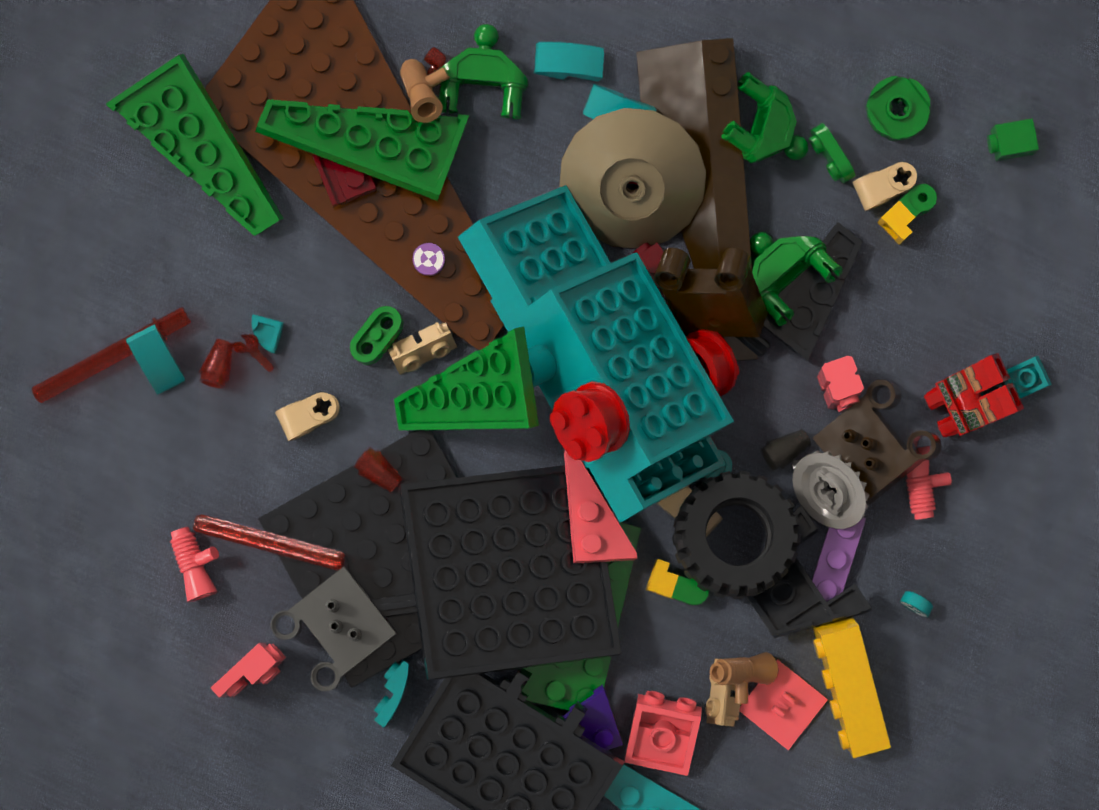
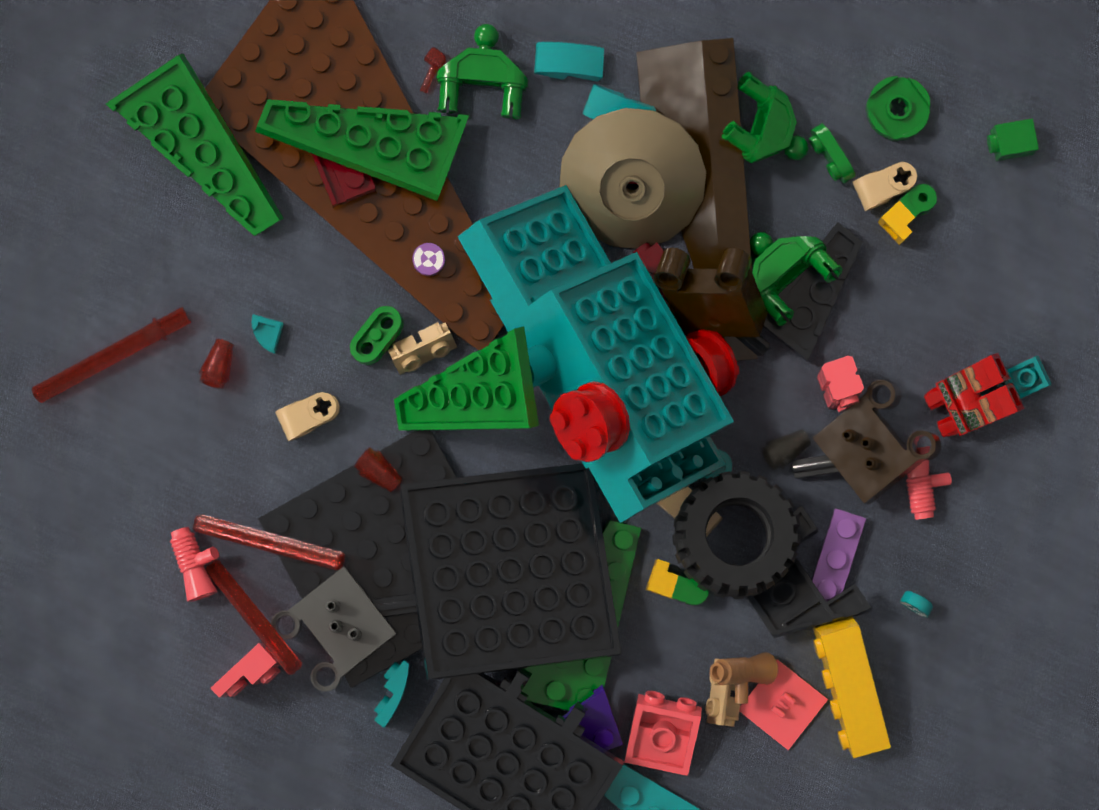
teal slope [126,324,185,395] -> none
clear red hand [233,334,274,372] -> none
medium nougat piece [400,59,450,123] -> none
coral wing [564,450,637,563] -> none
light grey gear [793,450,870,529] -> none
none -> clear red axle [206,560,302,675]

